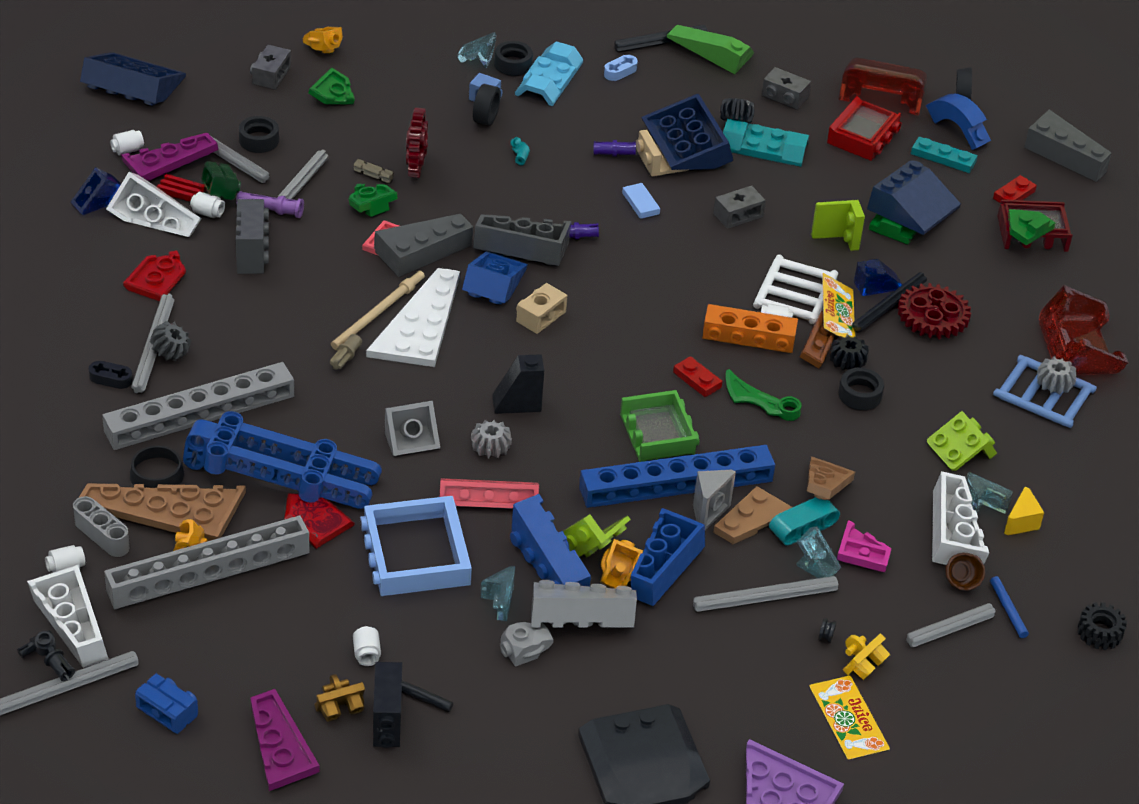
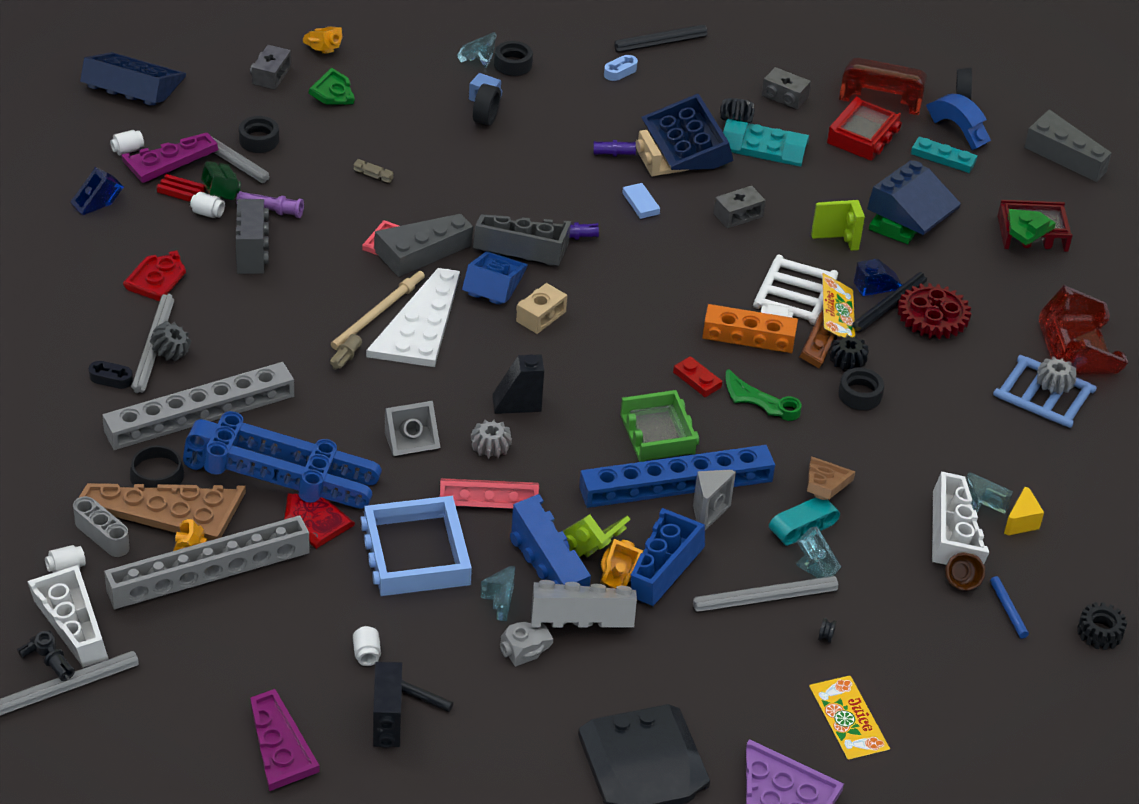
white wedge [106,172,201,237] -> none
blue brick [135,674,198,734] -> none
light grey axle [278,150,328,199] -> none
pearl gold hips [314,674,365,722] -> none
green plate [348,184,398,217] -> none
dark red gear [406,107,428,178] -> none
teal arm [510,137,530,165] -> none
medium azure piece [515,41,583,106] -> none
bright green wedge [667,25,754,74] -> none
medium nougat wing [713,486,793,544] -> none
dark pink wing [837,521,891,572] -> none
yellow hips [843,633,890,680] -> none
light grey axle [906,603,996,647] -> none
lime bracket [927,411,997,471] -> none
red plate [993,175,1037,203] -> none

